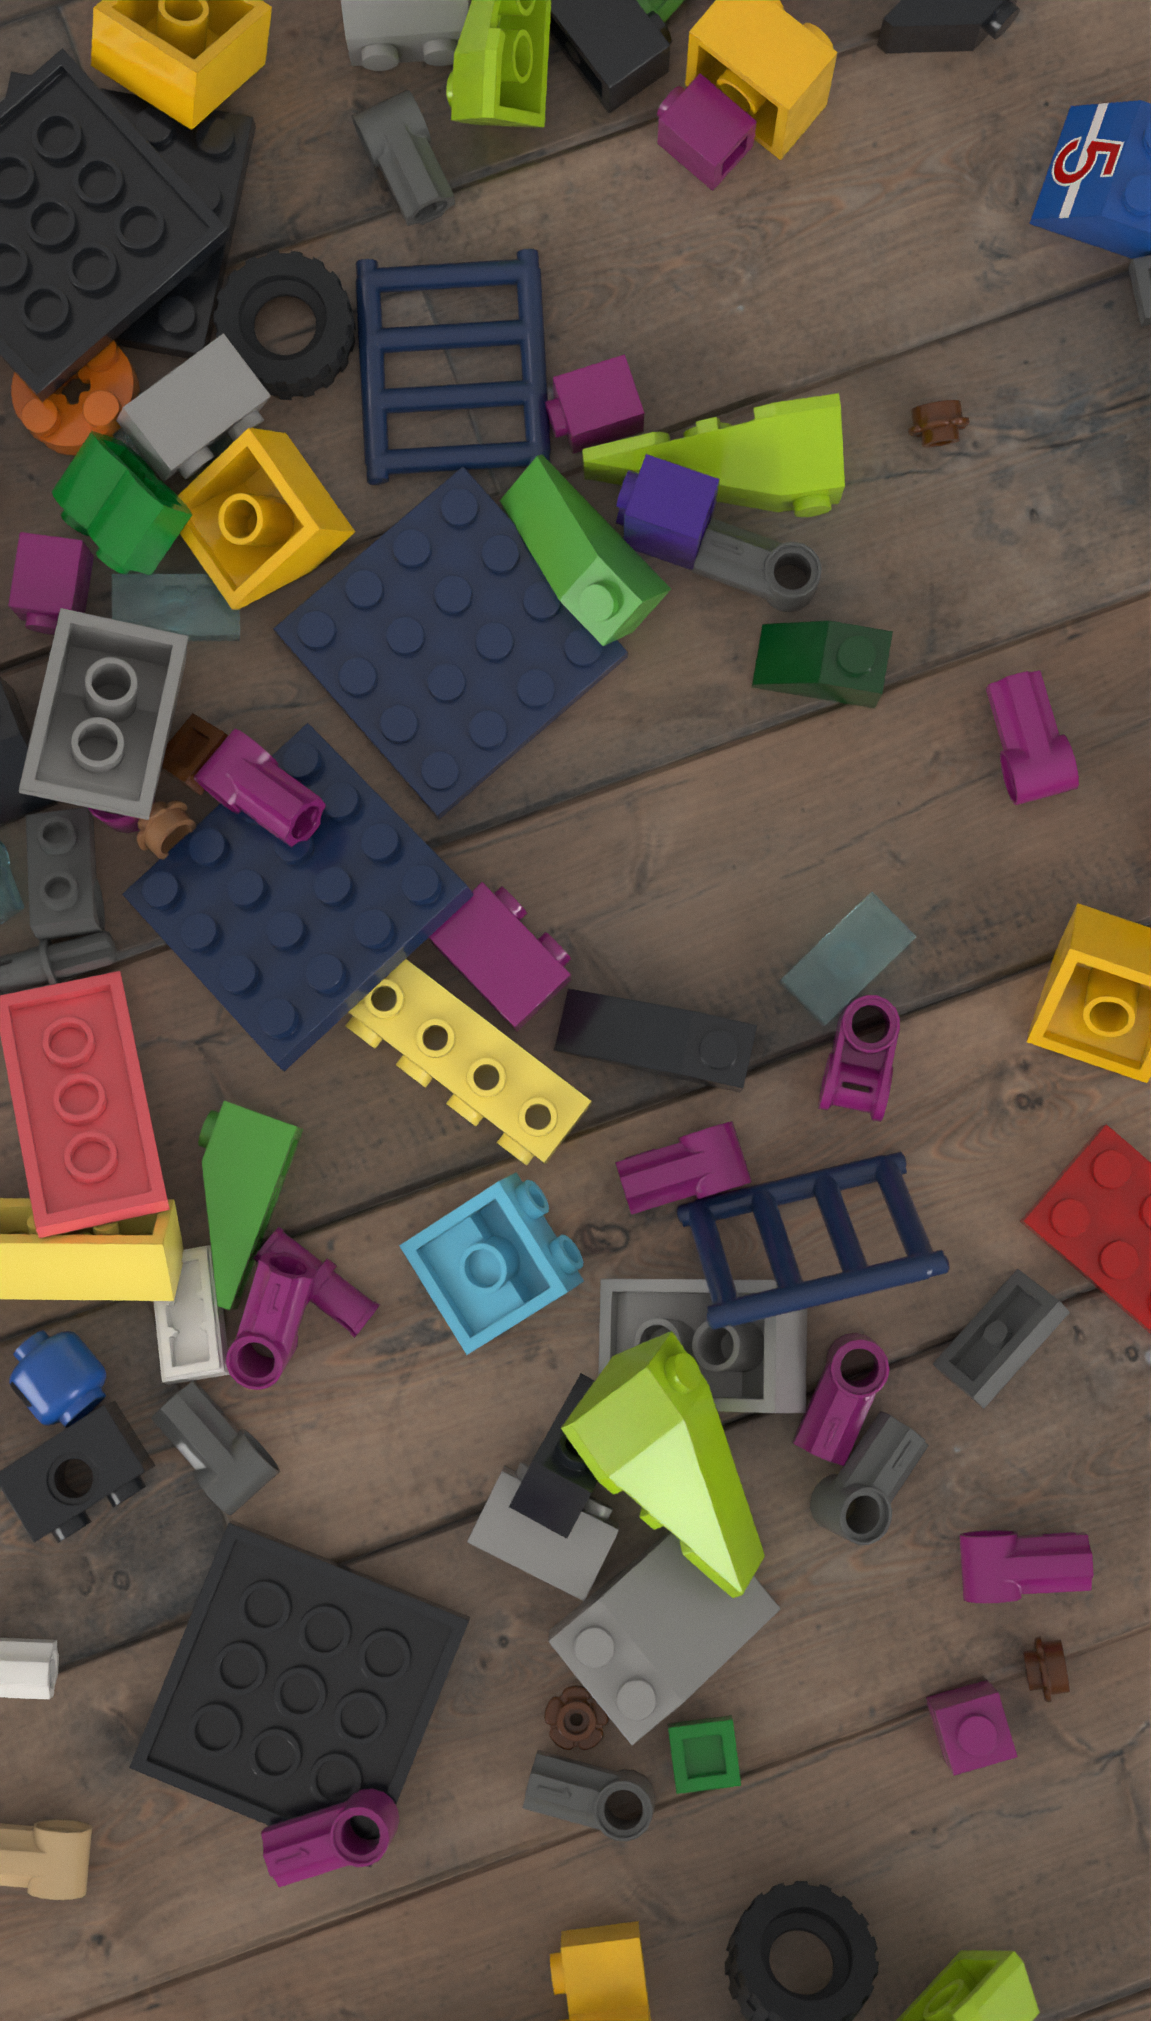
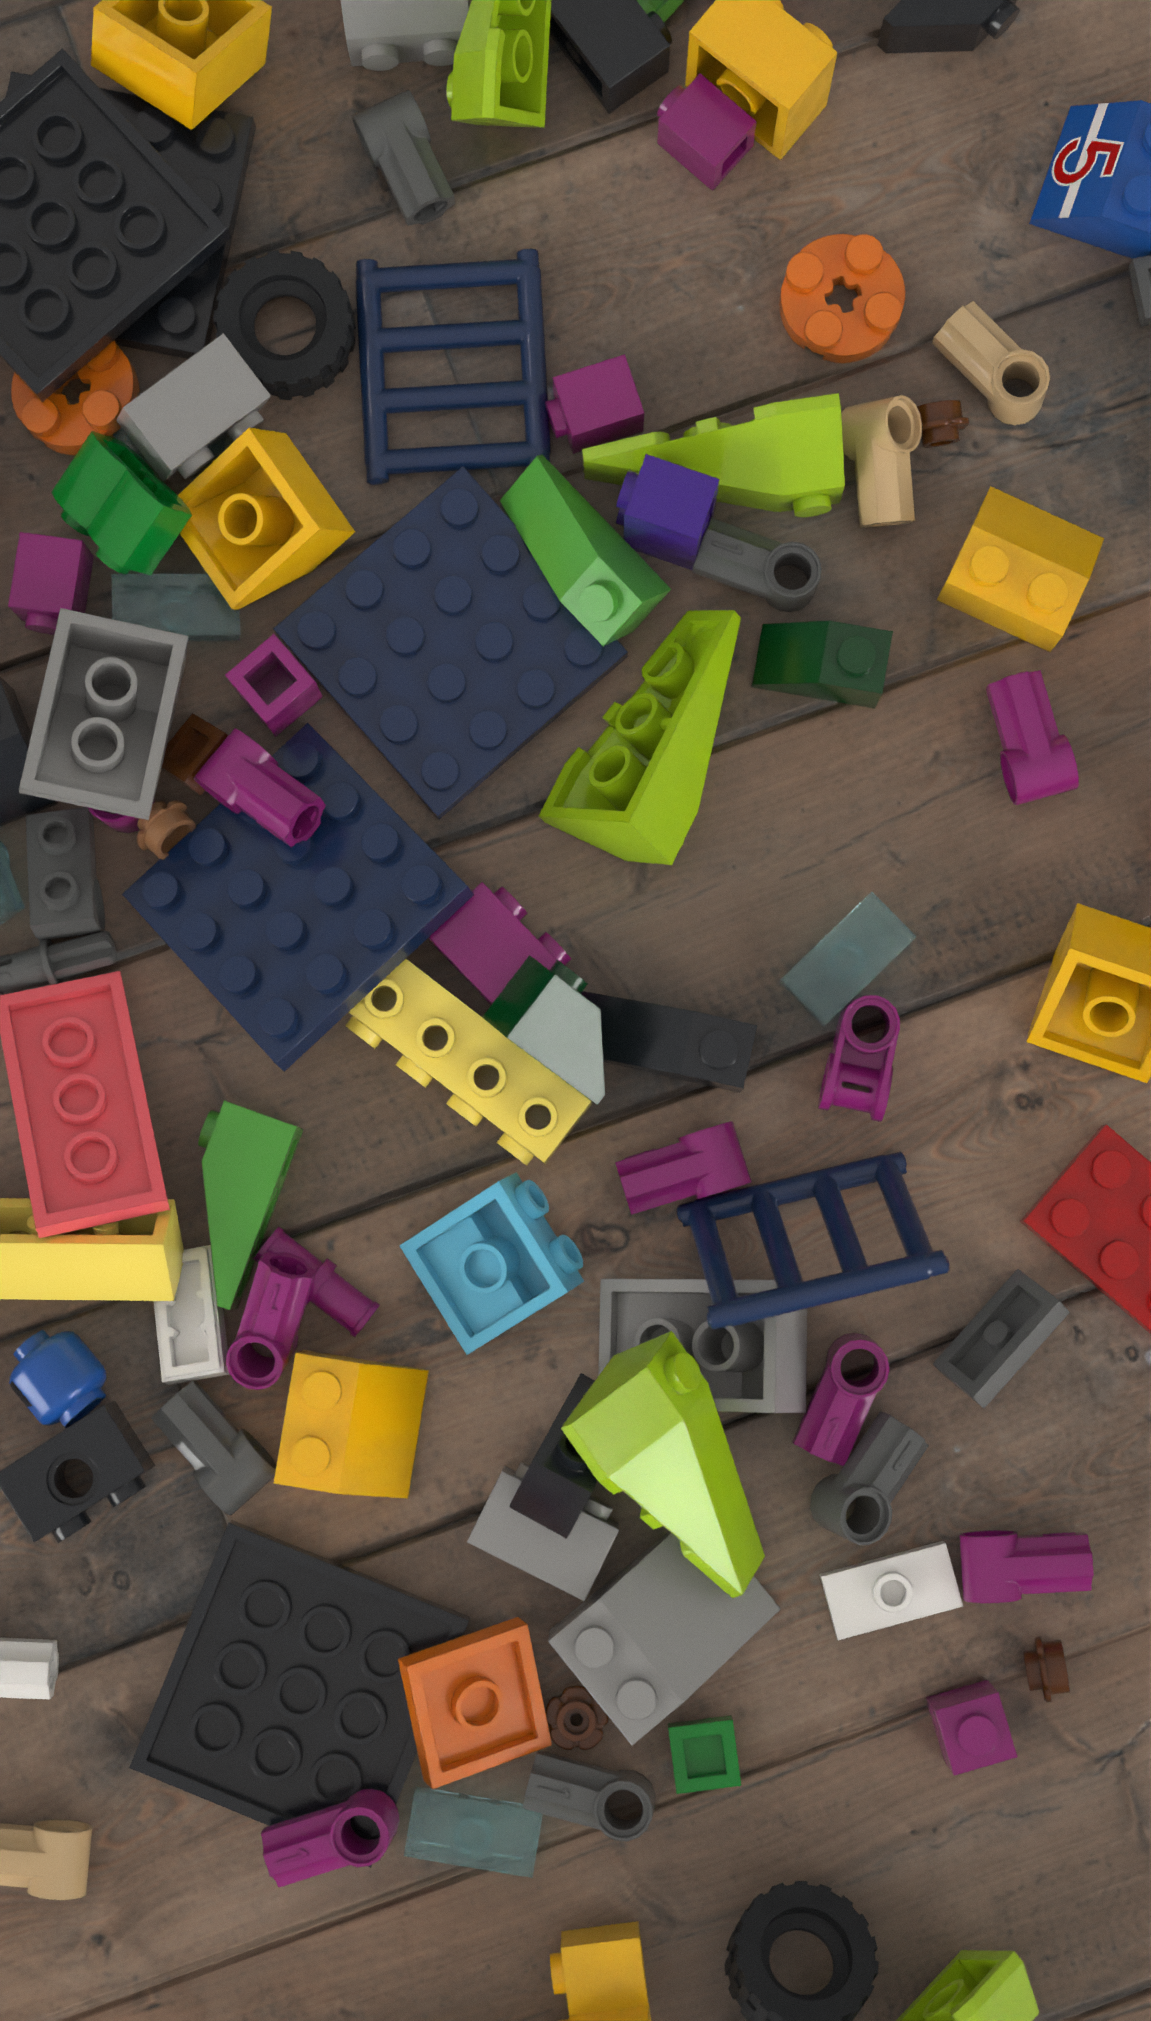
none -> magenta brick [225,634,323,737]
none -> yellow slope [273,1350,429,1499]
none -> orange plate [398,1617,552,1789]
none -> clear light blue plate [404,1786,543,1878]
none -> slope [482,955,605,1105]
none -> lime wedge [539,610,741,865]
none -> orange plate [779,234,905,363]
none -> white plate [819,1541,963,1640]
none -> tan piece [841,395,922,528]
none -> tan piece [933,301,1050,425]
none -> yellow slope [937,486,1104,652]

